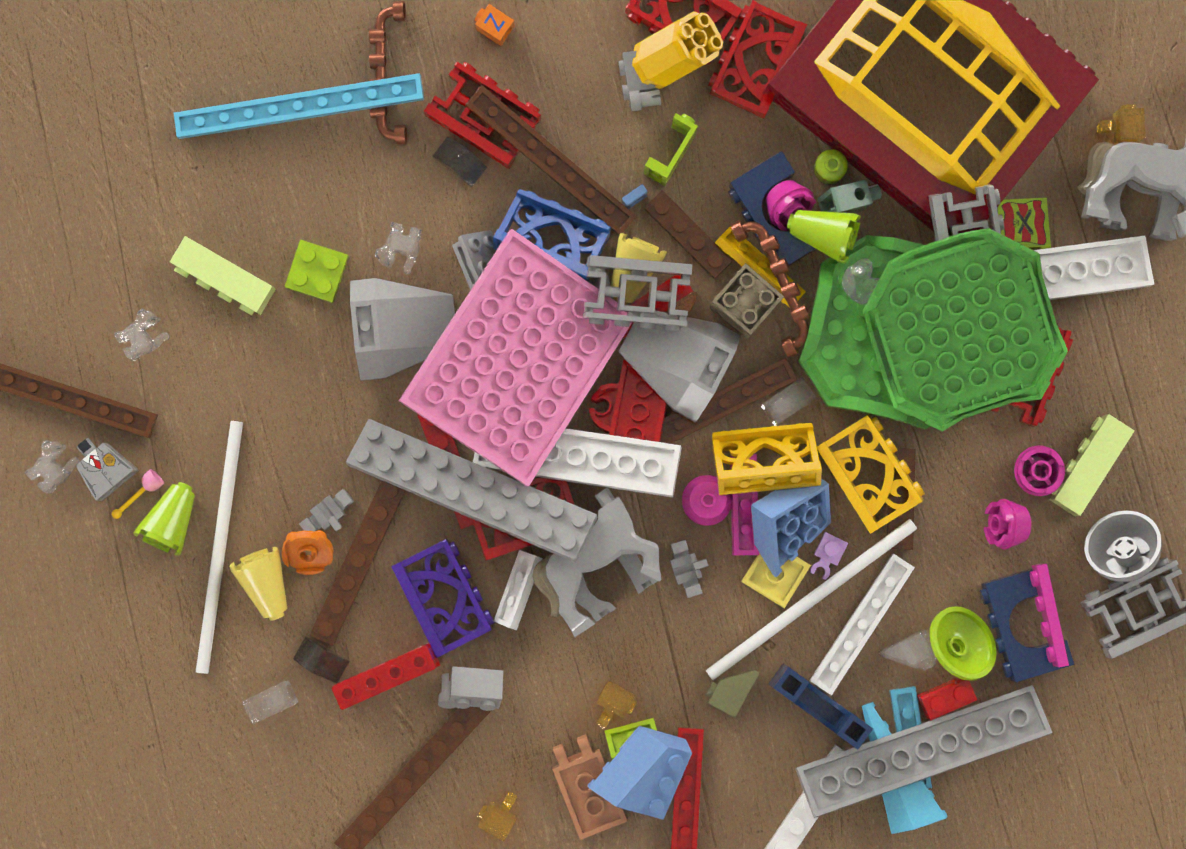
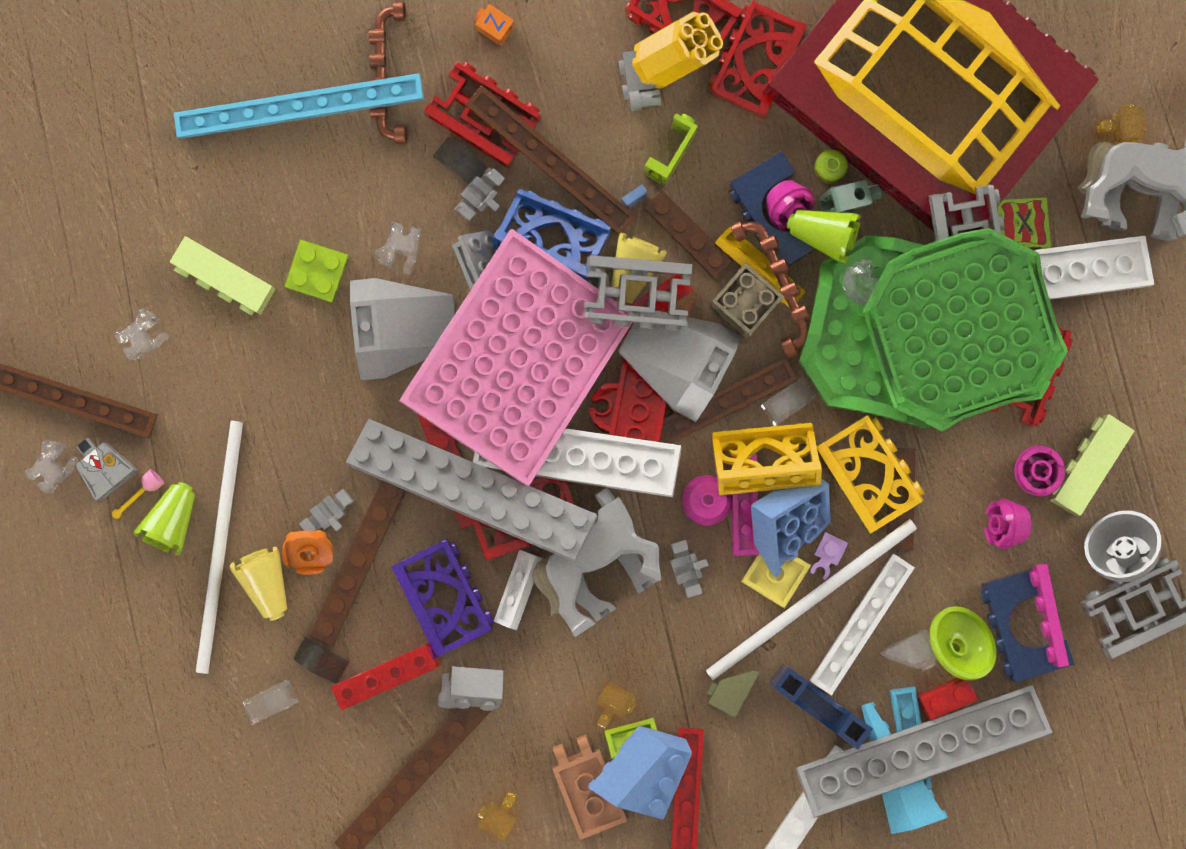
none -> light grey piece [454,167,505,221]

